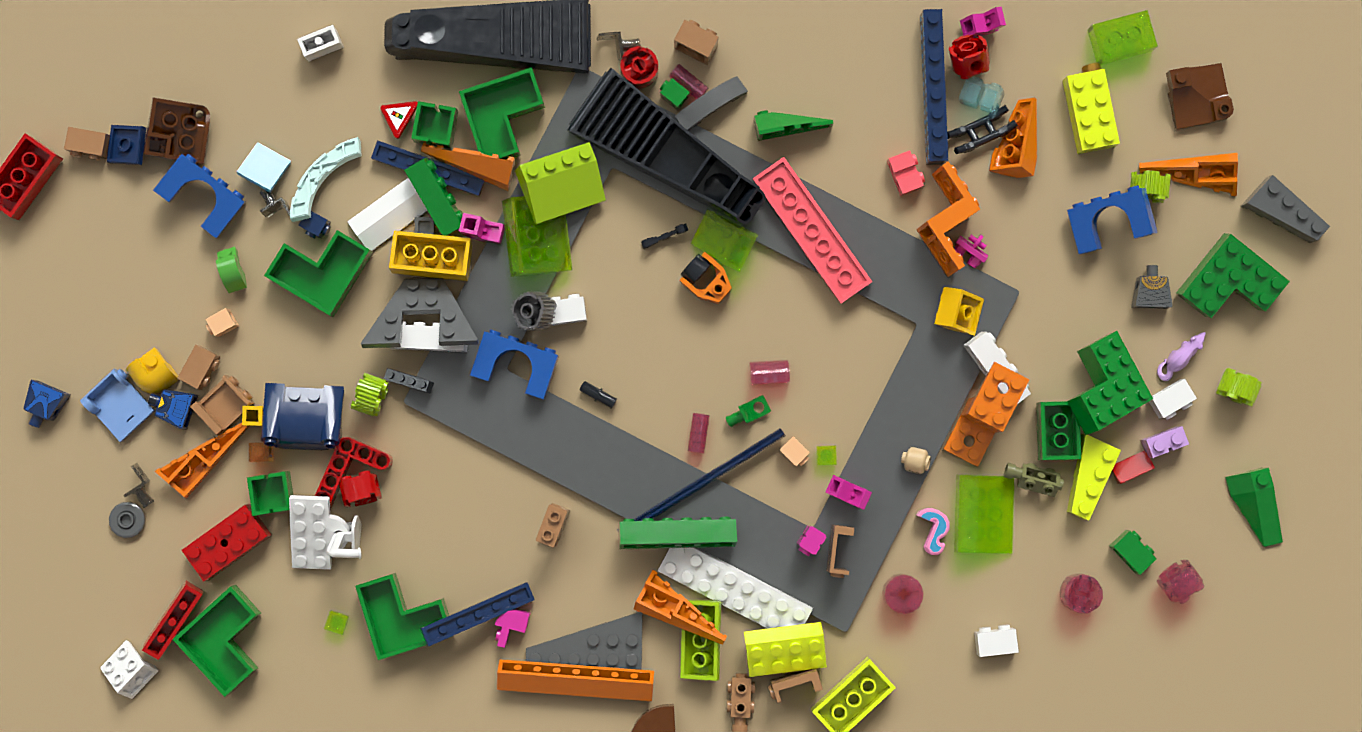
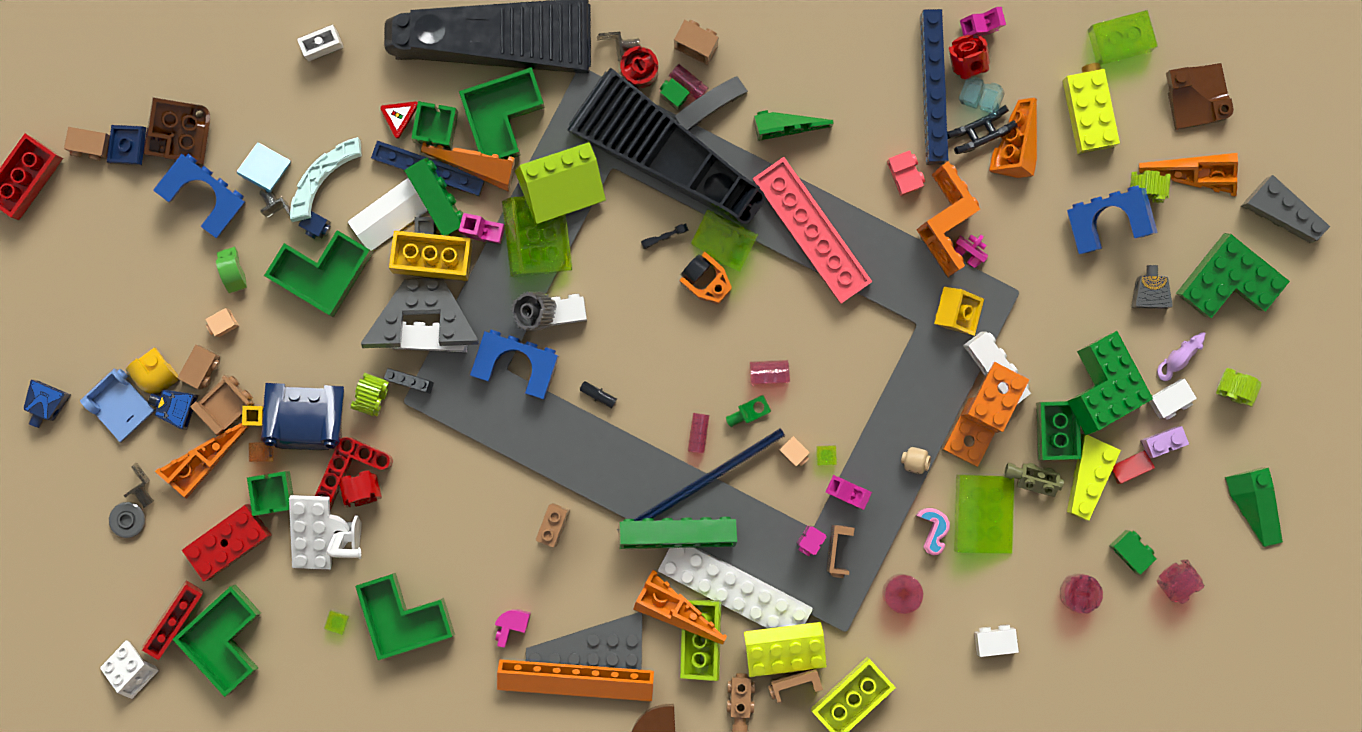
dark blue plate [420,582,535,647] -> none

